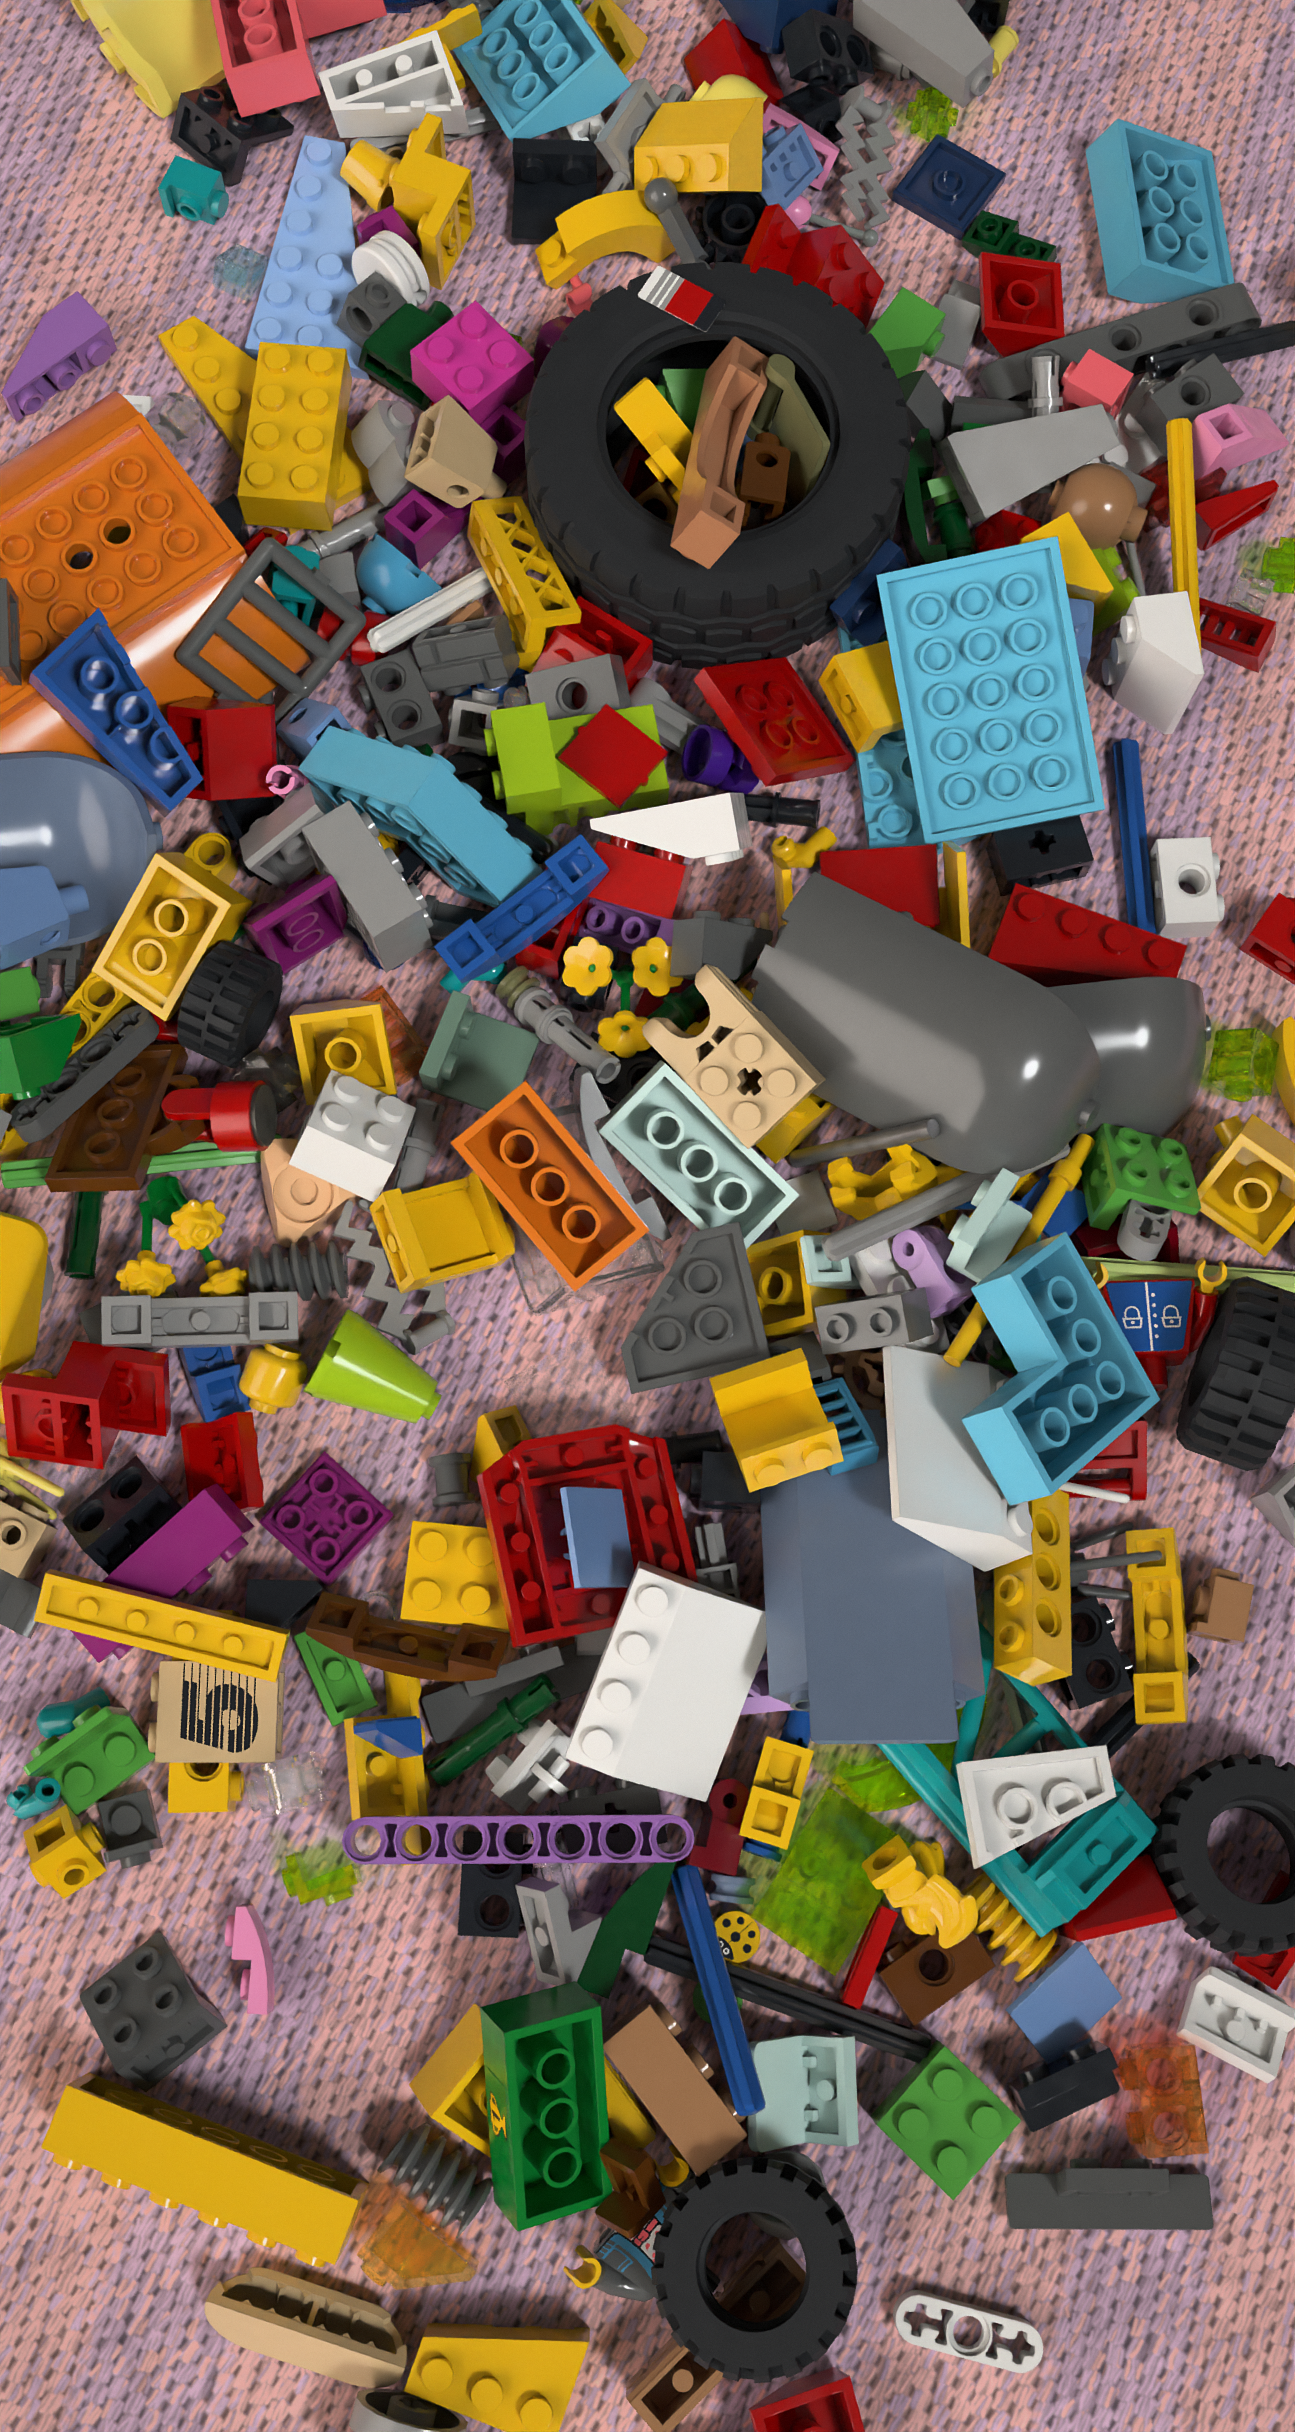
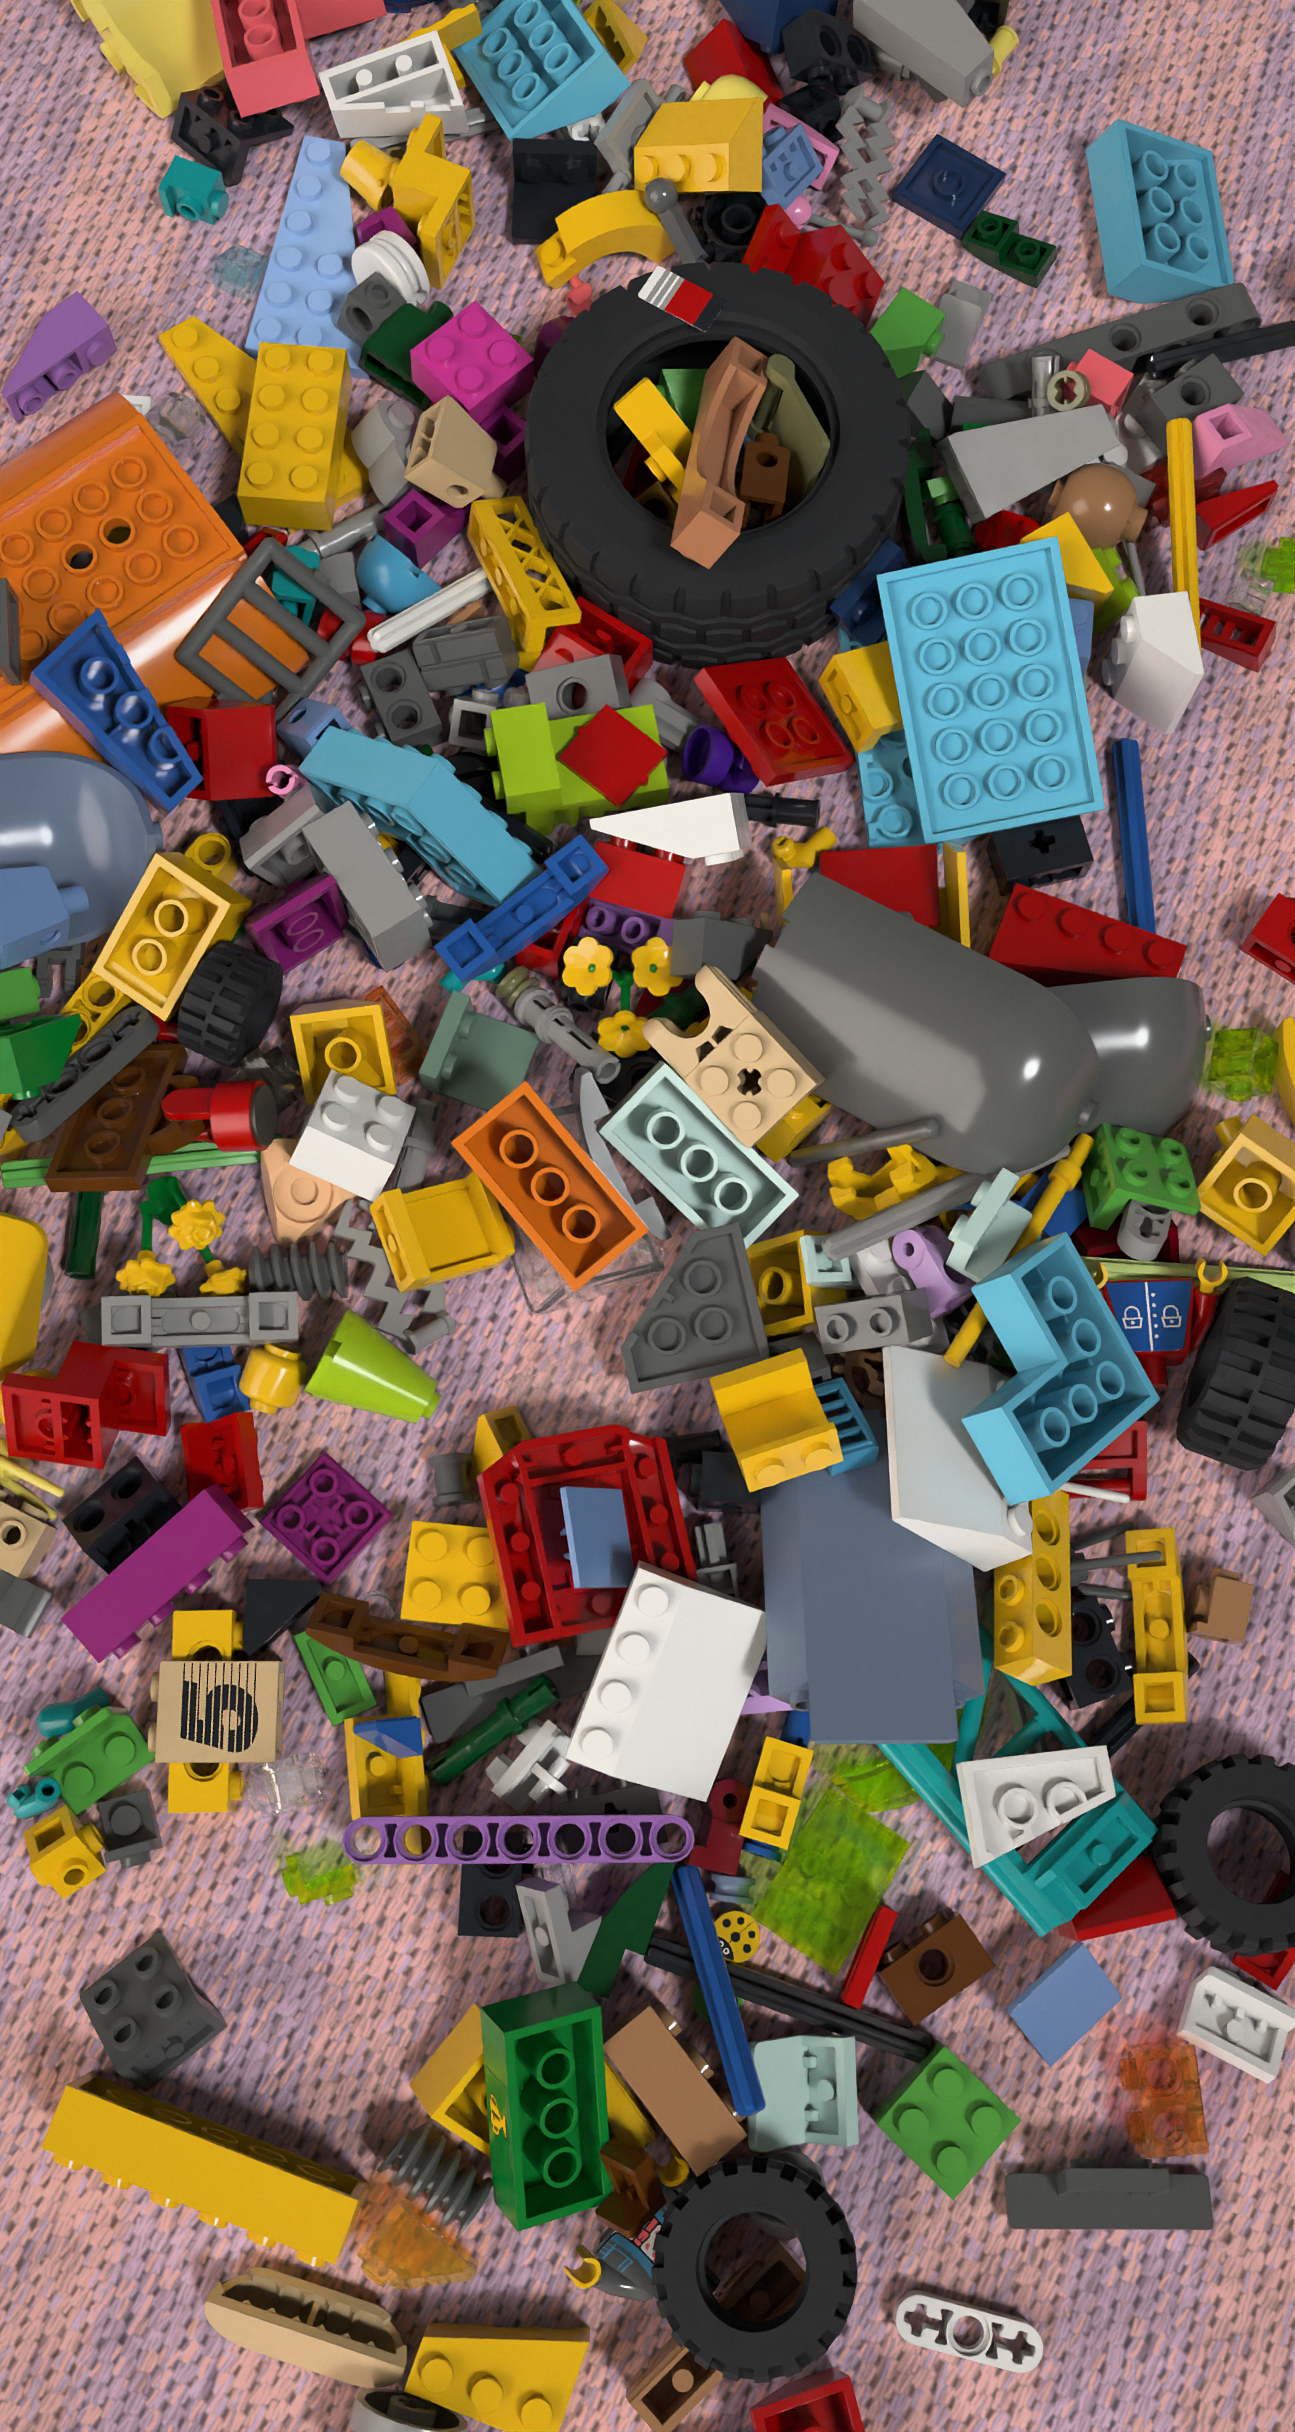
yellow plate [34,1569,291,1682] -> none
bright pink slope [225,1904,275,2015] -> none
white piece [775,1170,838,1236] -> none
yellow animal [861,1834,978,1948] -> none
clear neon green gear [906,87,959,143] -> none
yellow piece [961,1872,1061,1982] -> none
red slope [978,252,1065,358] -> none
black bracket [1007,2039,1120,2132] -> none
white brick [1149,837,1225,938] -> none
none -> olive bush [1047,370,1091,411]

